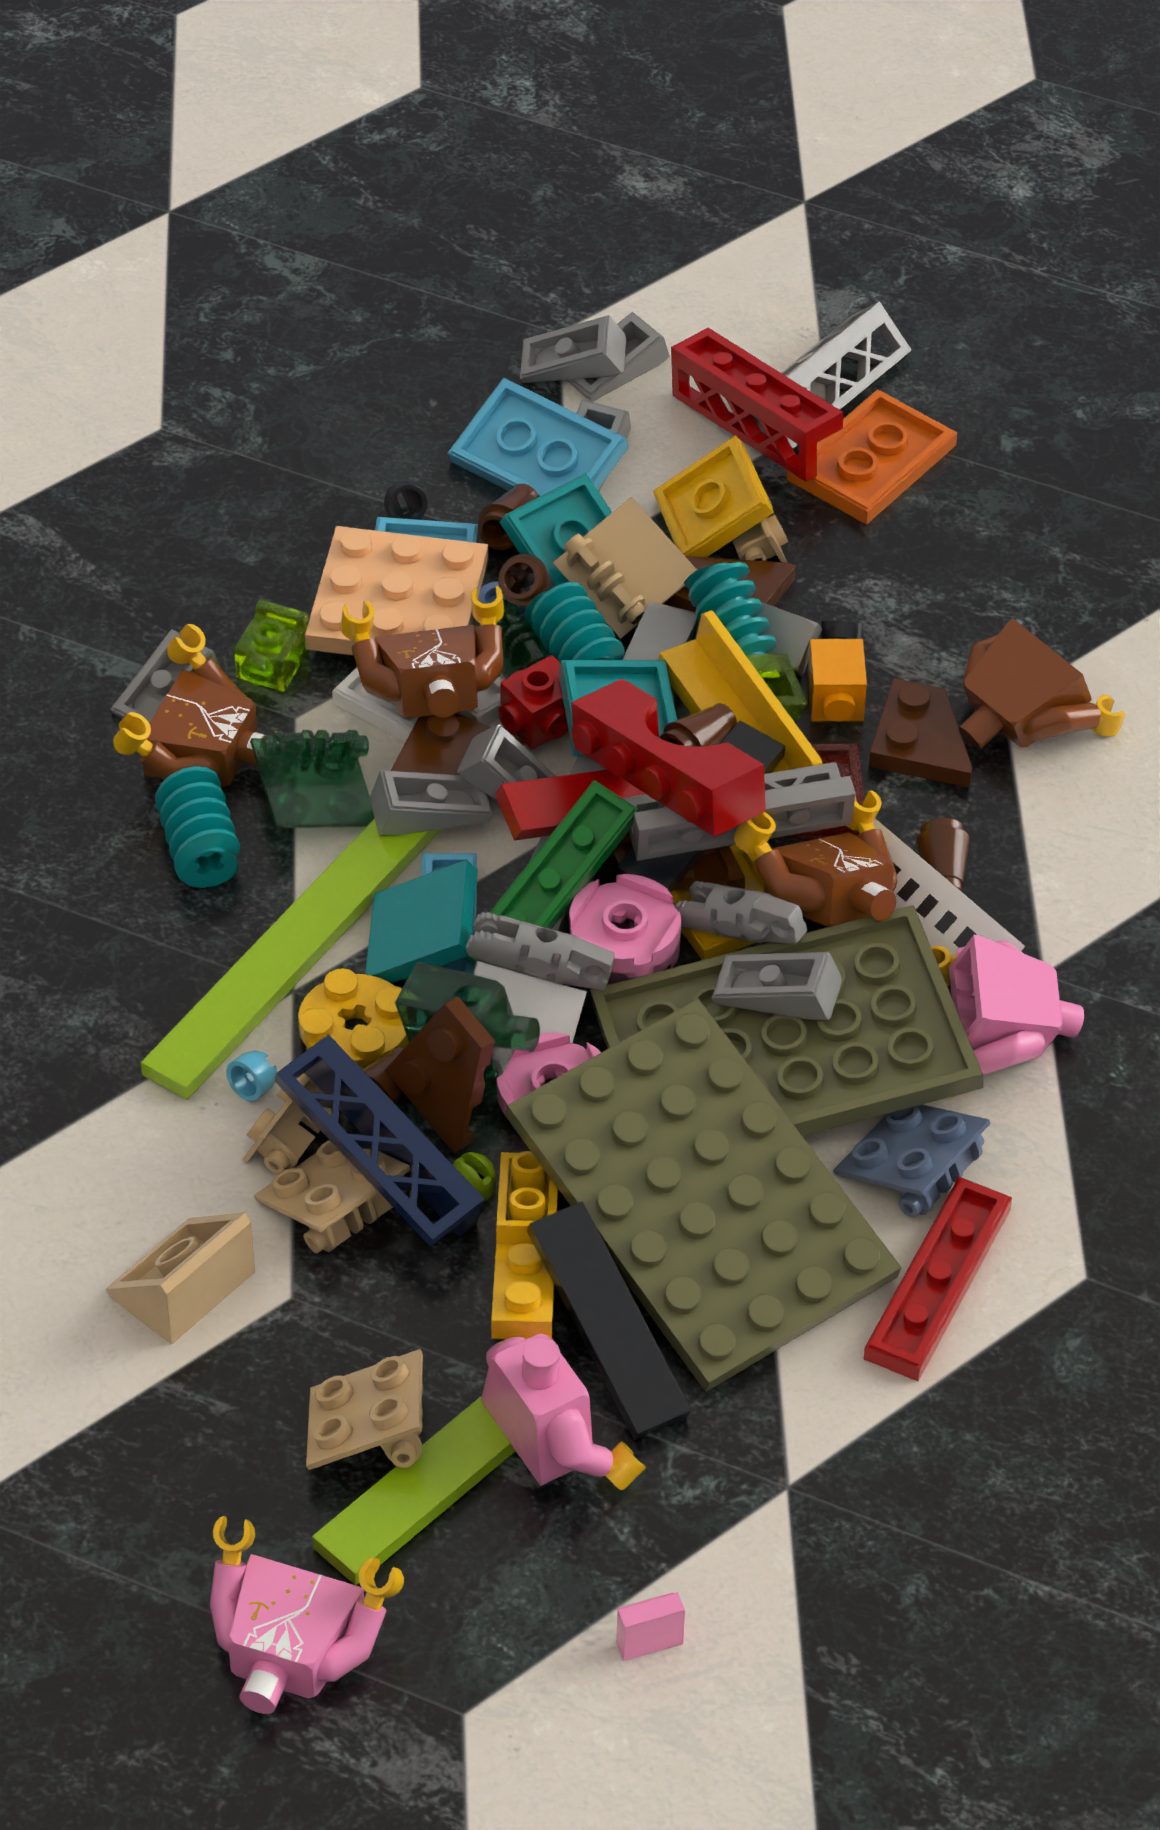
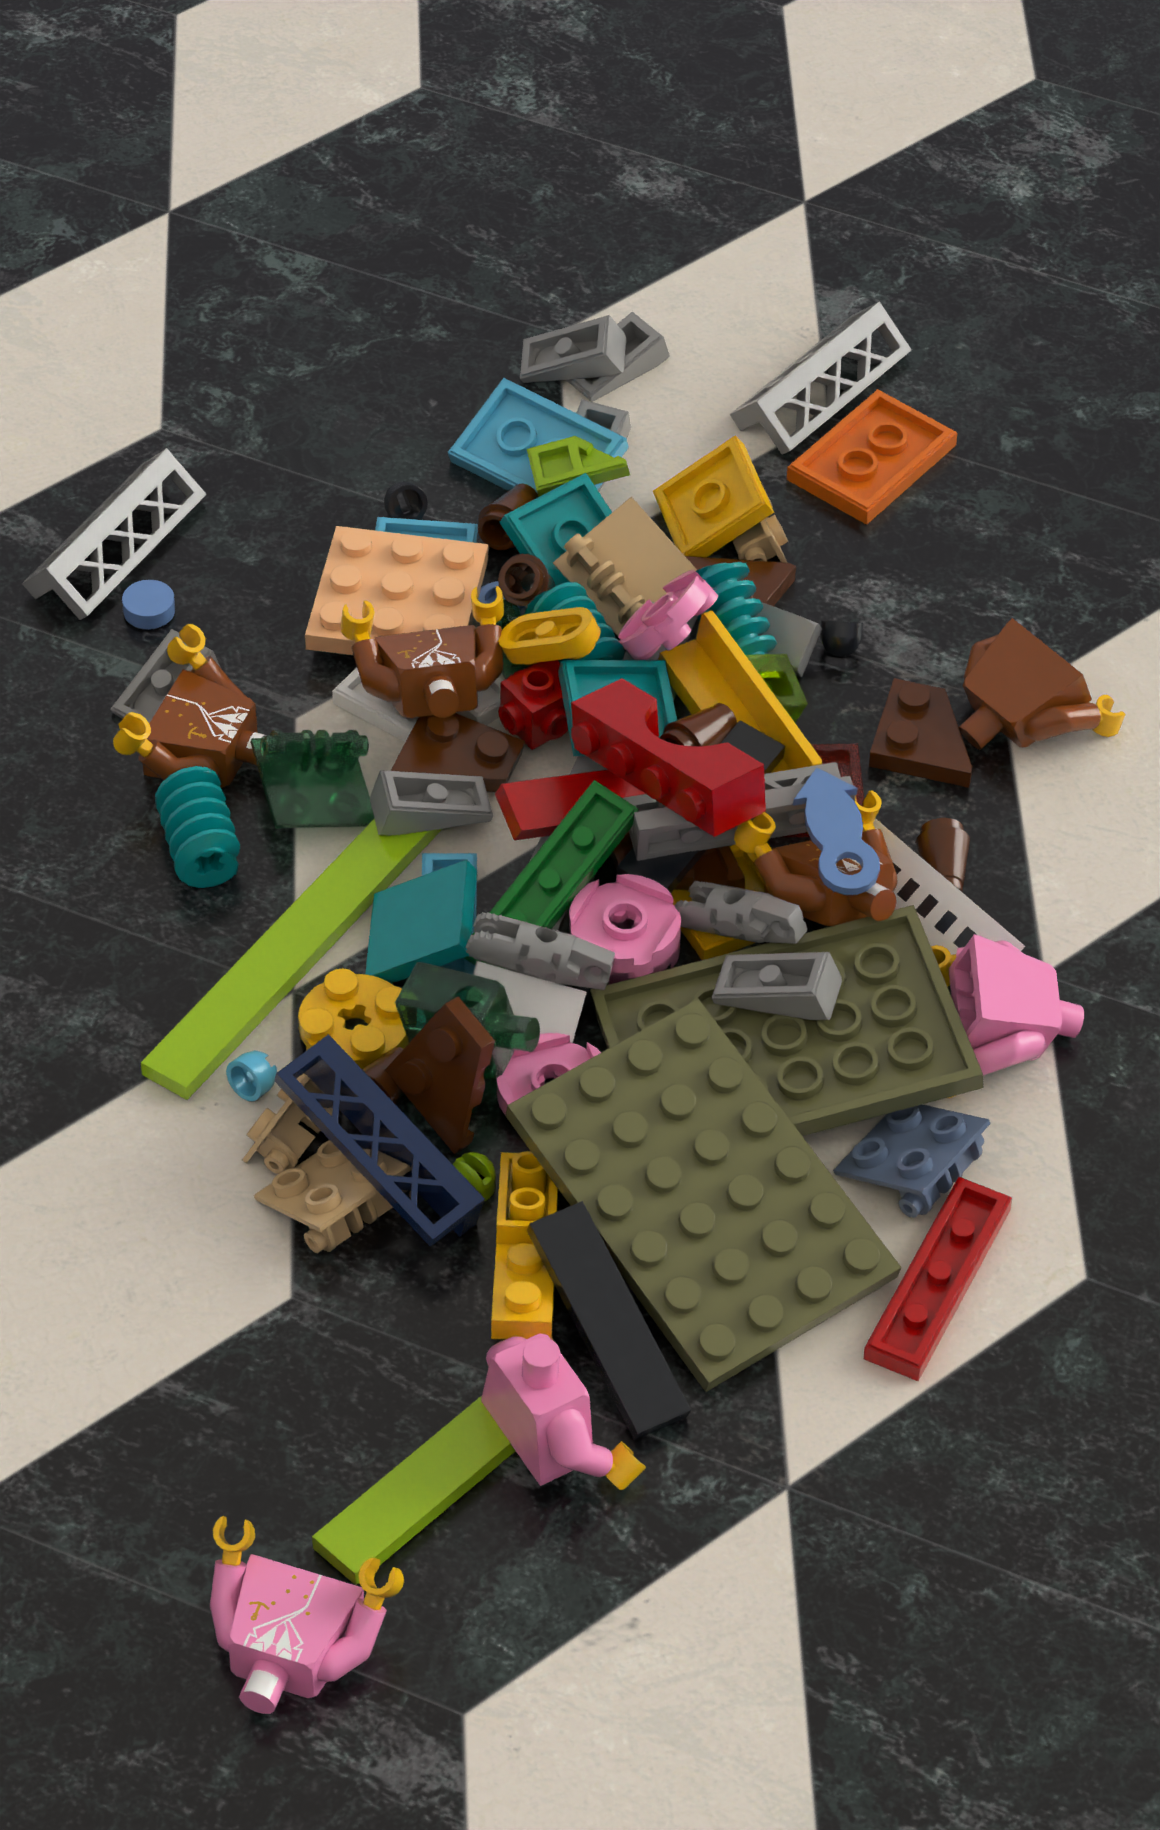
tan slope [106,1212,255,1344] -> none
clear neon green brick [234,599,309,692] -> none
tan hinge [306,1349,423,1470] -> none
light grey slope [457,723,556,800] -> none
bright pink tile [616,1592,685,1661] -> none
red fence [671,327,843,482] -> none
light orange brick [807,639,867,722] -> none
none -> fence [22,448,207,620]
none -> medium blue tile [122,580,175,629]
none -> yellow plate [498,607,601,665]
none -> lime tile [527,436,630,497]
none -> bright pink plate [618,570,718,660]
none -> medium blue brick [793,767,880,895]

